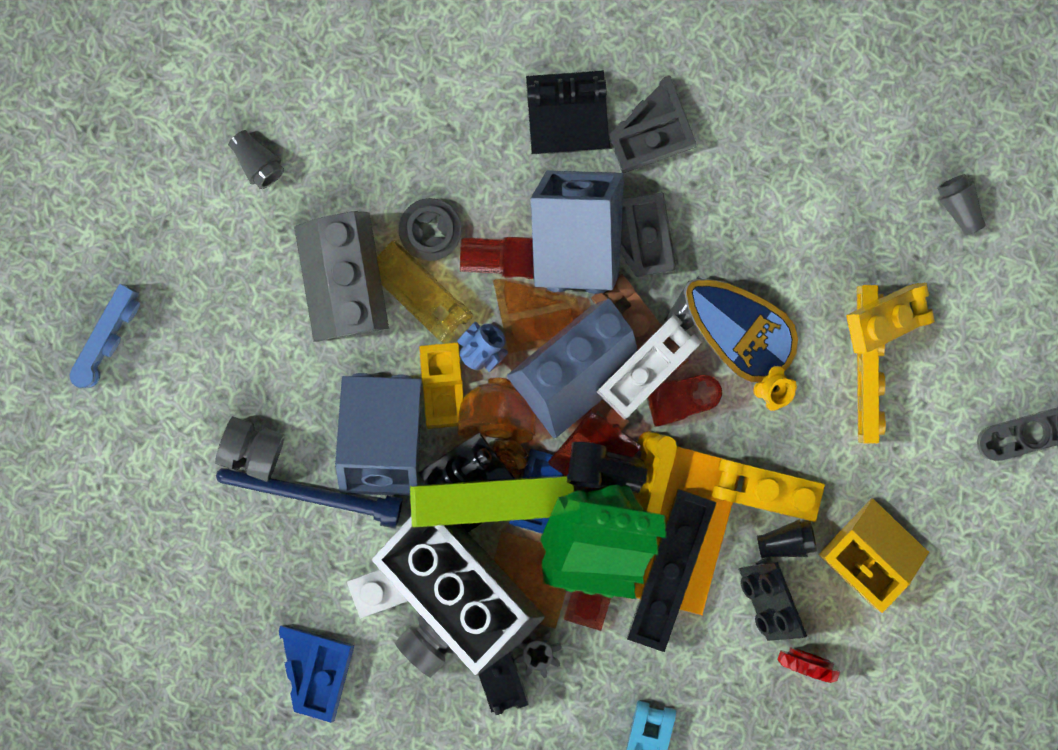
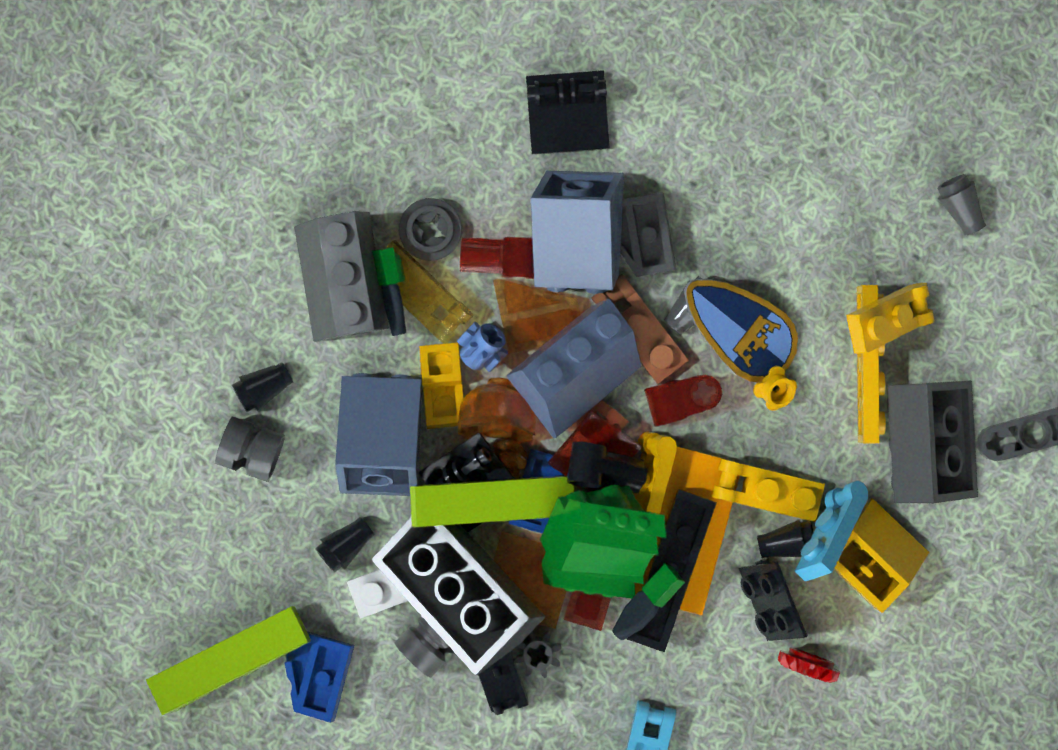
medium blue plate [70,284,140,388] -> none
dark blue piece [216,468,403,529] -> none
dark grey cone [228,130,284,189] -> none
white plate [597,314,702,420] -> none
dark grey wing [609,75,696,173] -> none
none -> lime slope [146,606,311,715]
none -> black cone [232,362,293,412]
none -> black cone [315,517,375,573]
none -> piece [372,247,406,336]
none -> piece [612,563,685,640]
none -> medium azure plate [795,481,868,582]
none -> dark grey slope [887,380,978,503]

